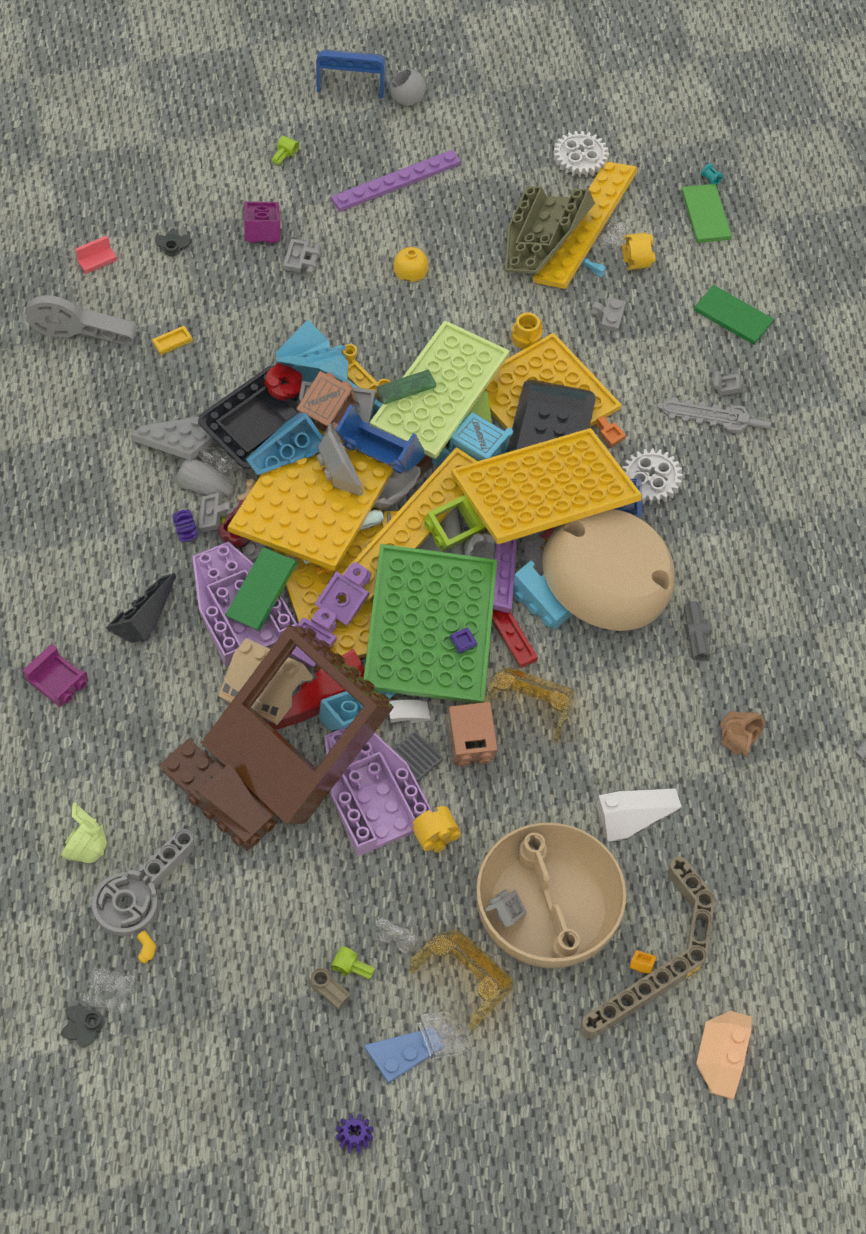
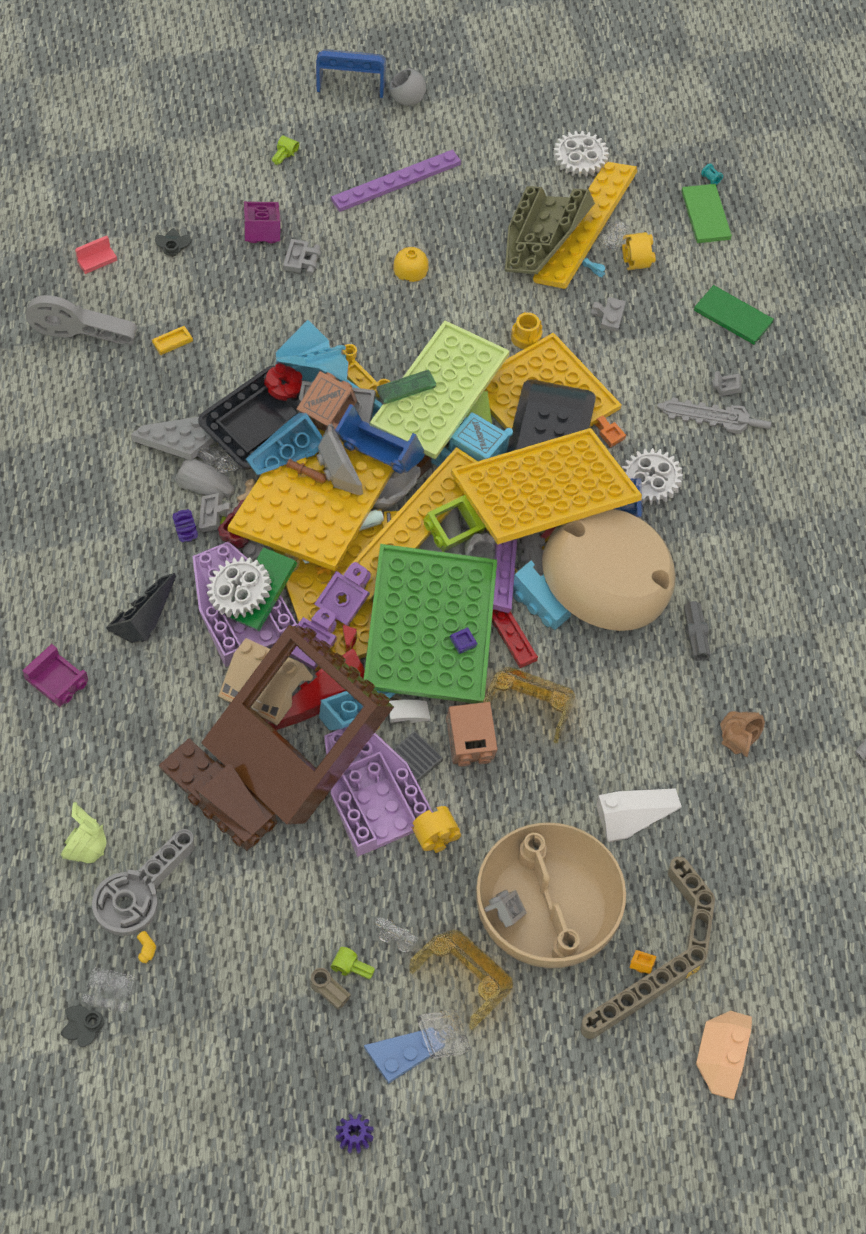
none -> white gear [207,557,272,618]
none -> dark orange piece [286,459,327,483]
none -> red slope [343,625,357,652]

